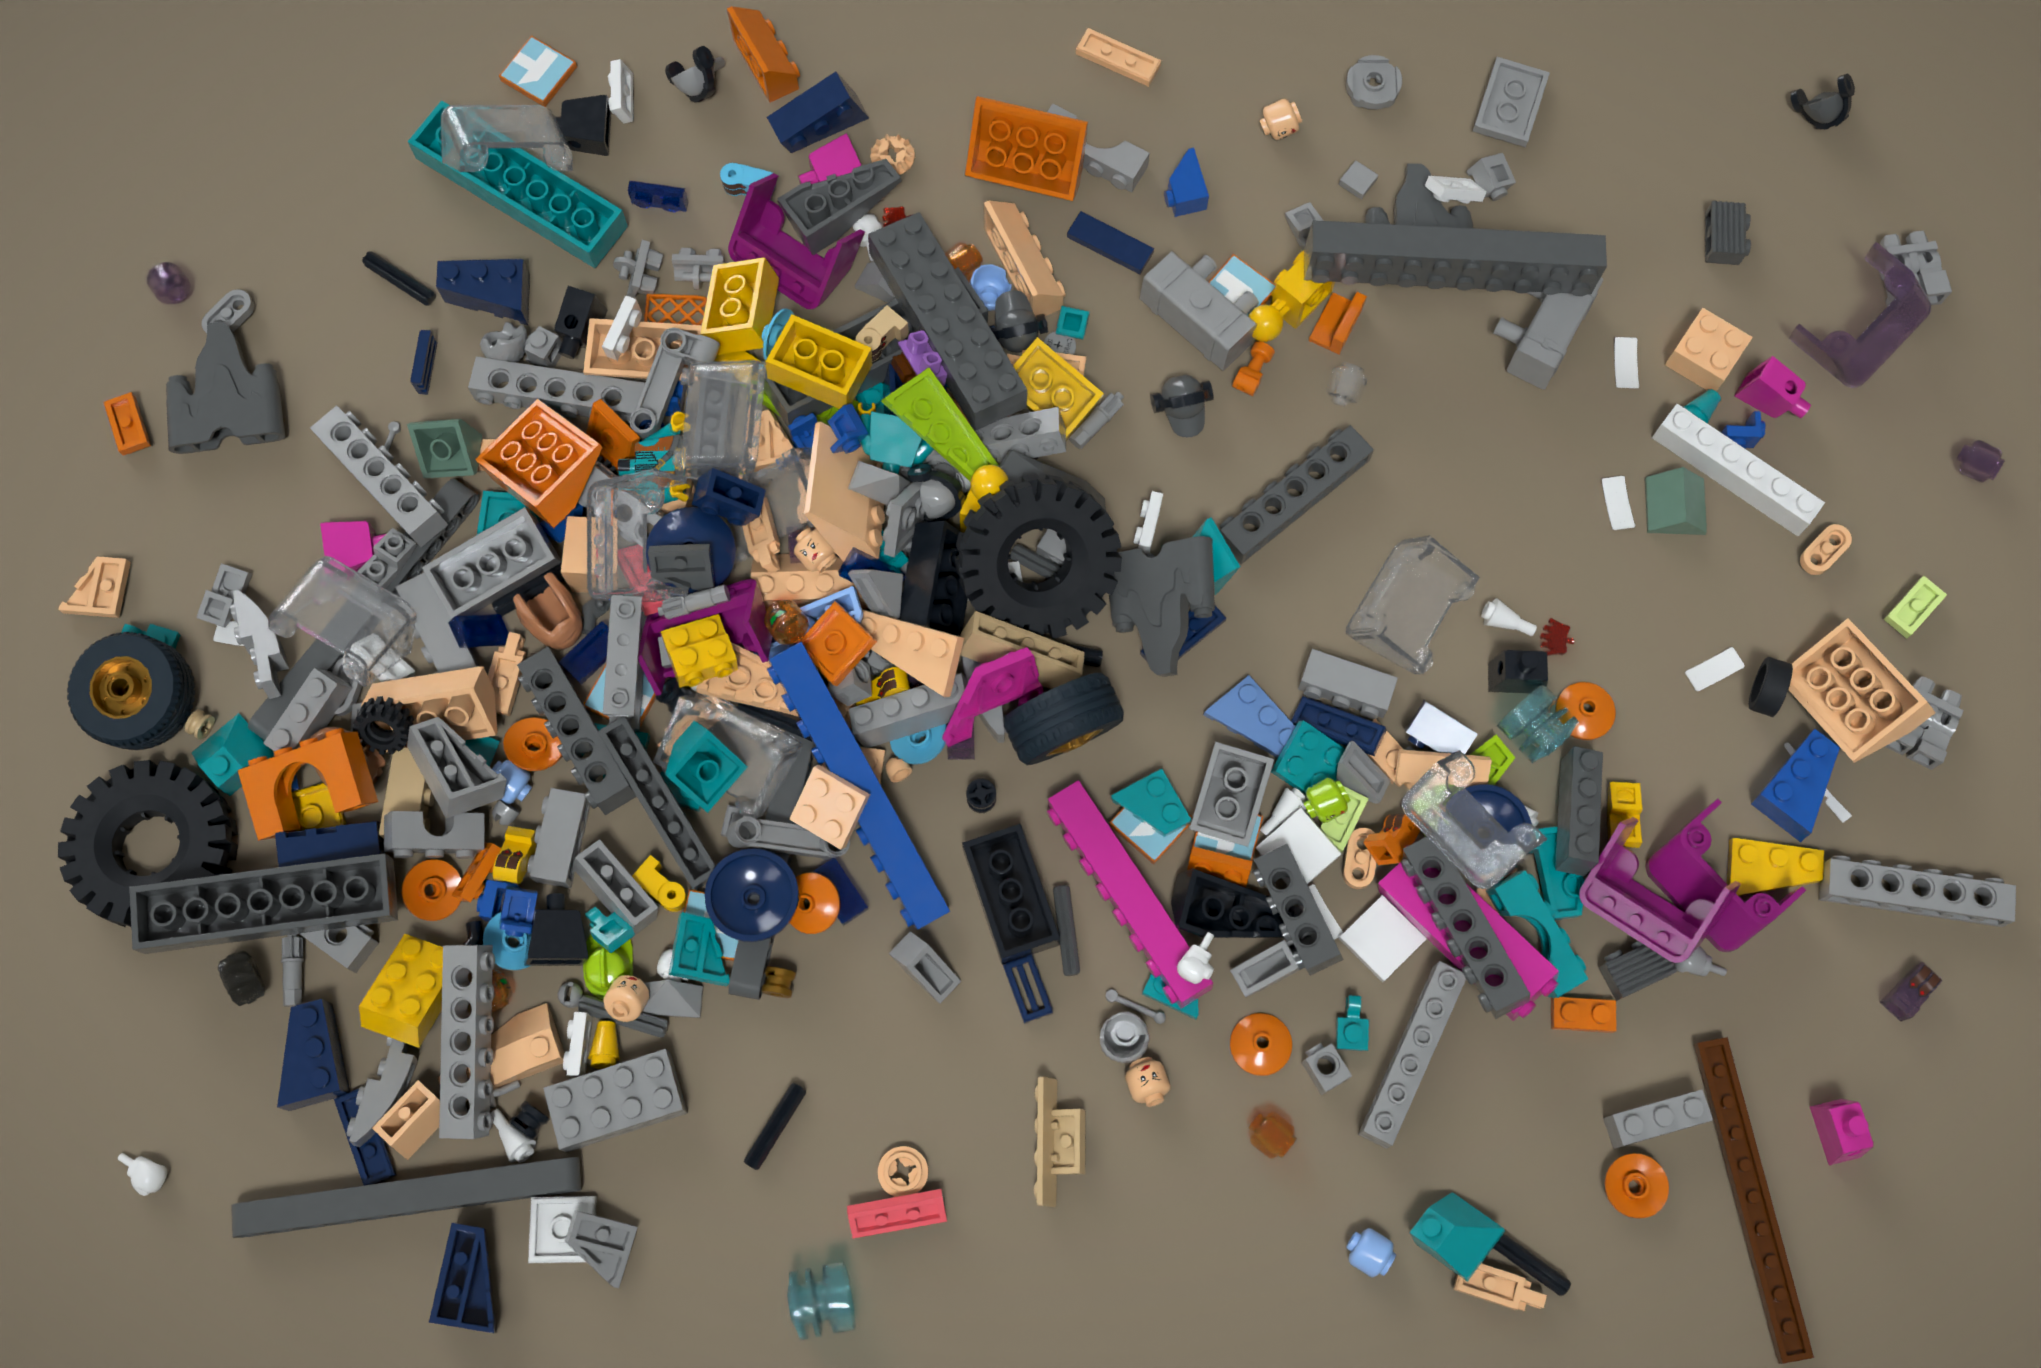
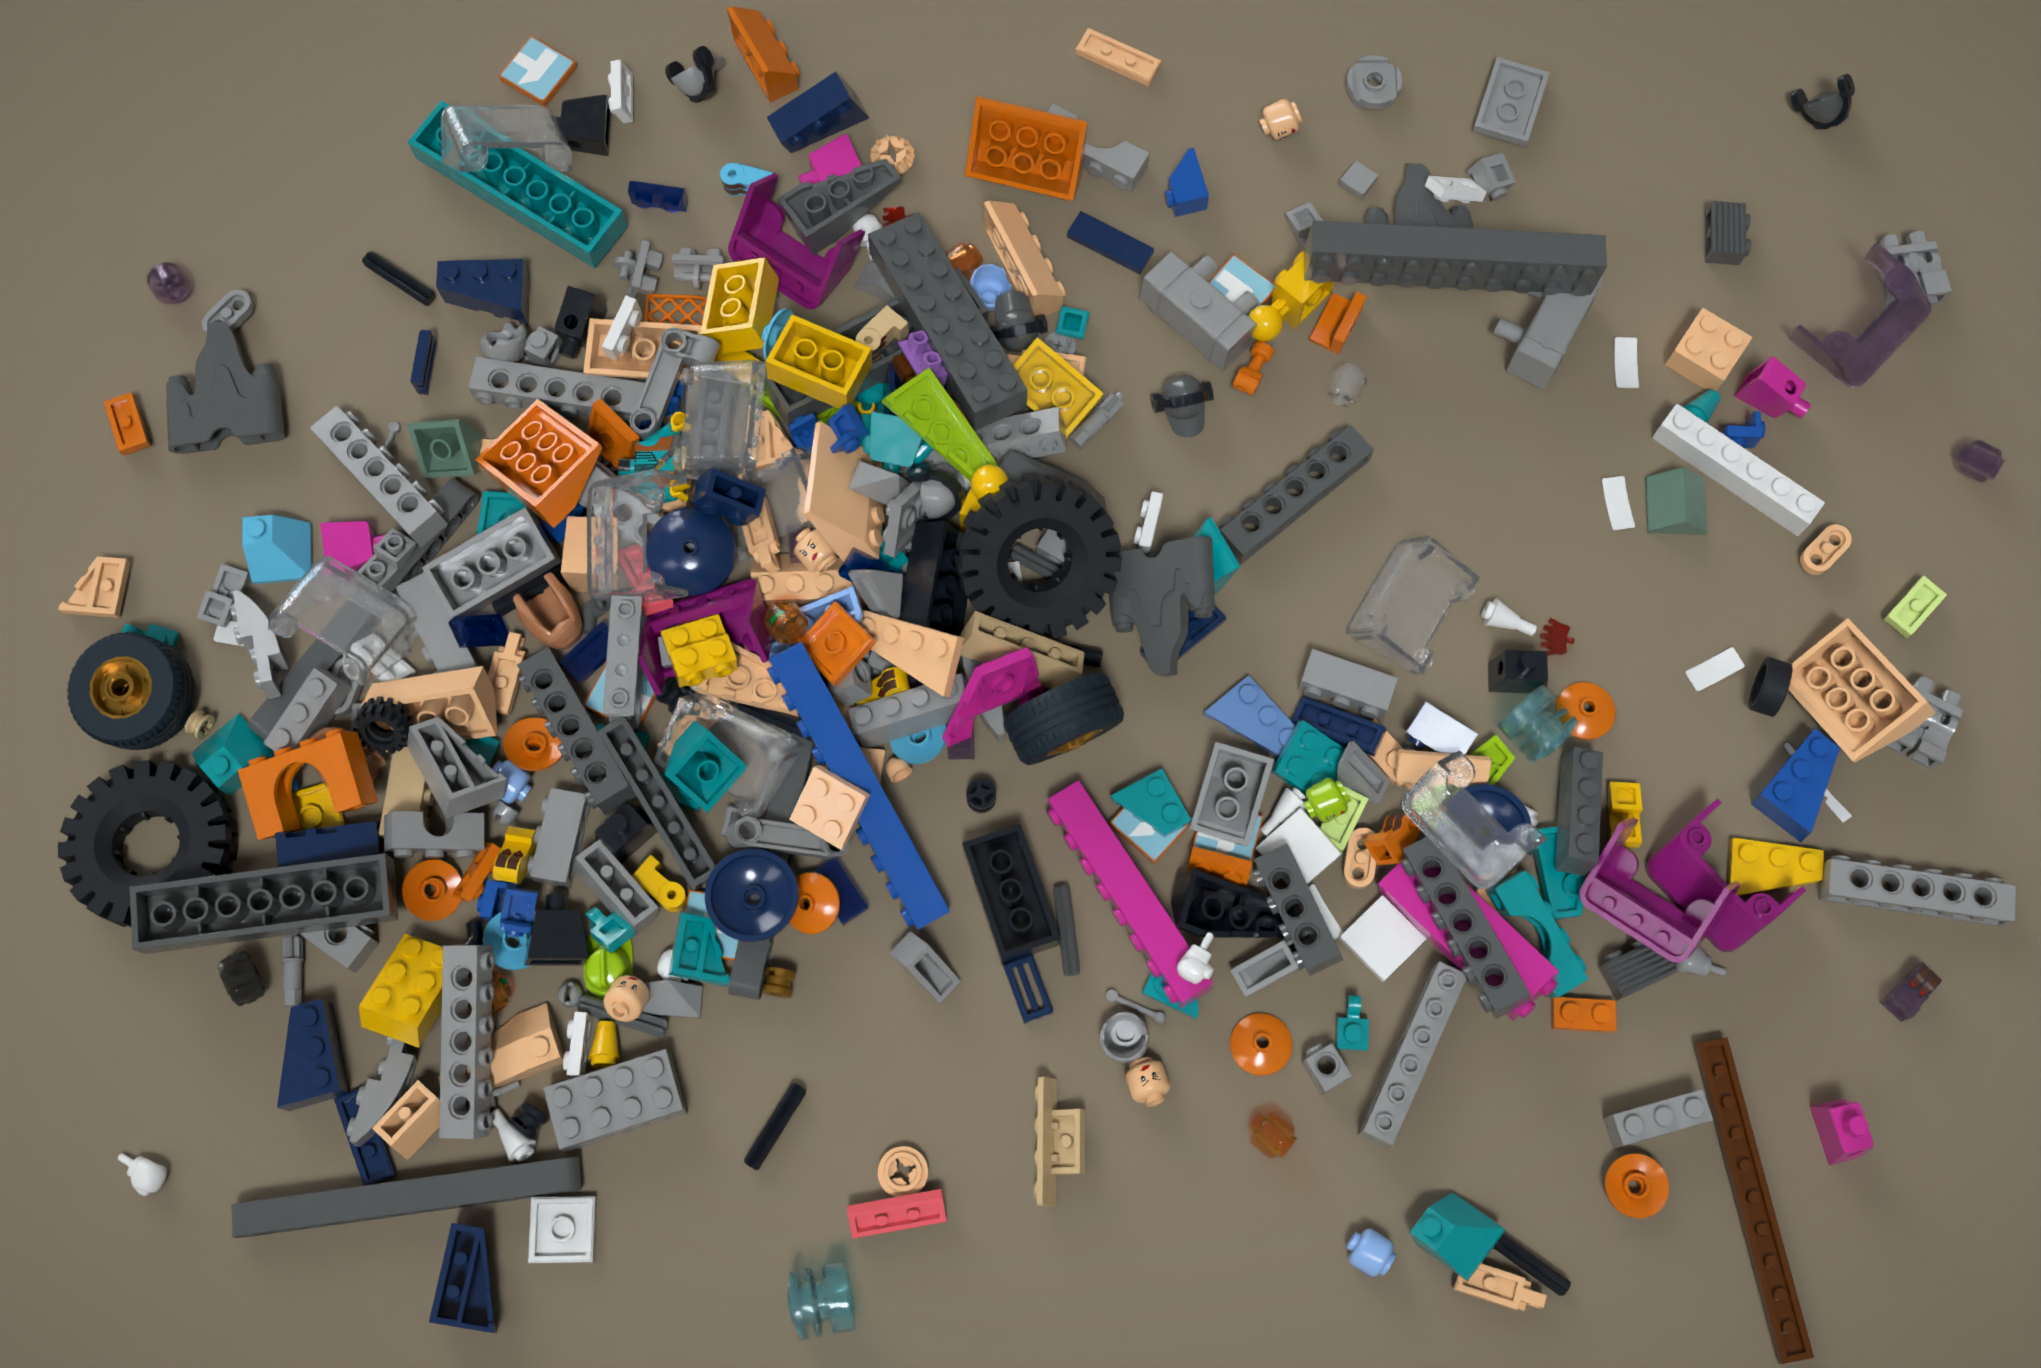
light grey wing [565,1210,638,1288] -> none
dark grey wing [648,544,715,591] -> none
light grey piece [658,585,730,619] -> none
none -> medium azure slope [242,515,313,584]
none -> black torso [595,802,658,864]

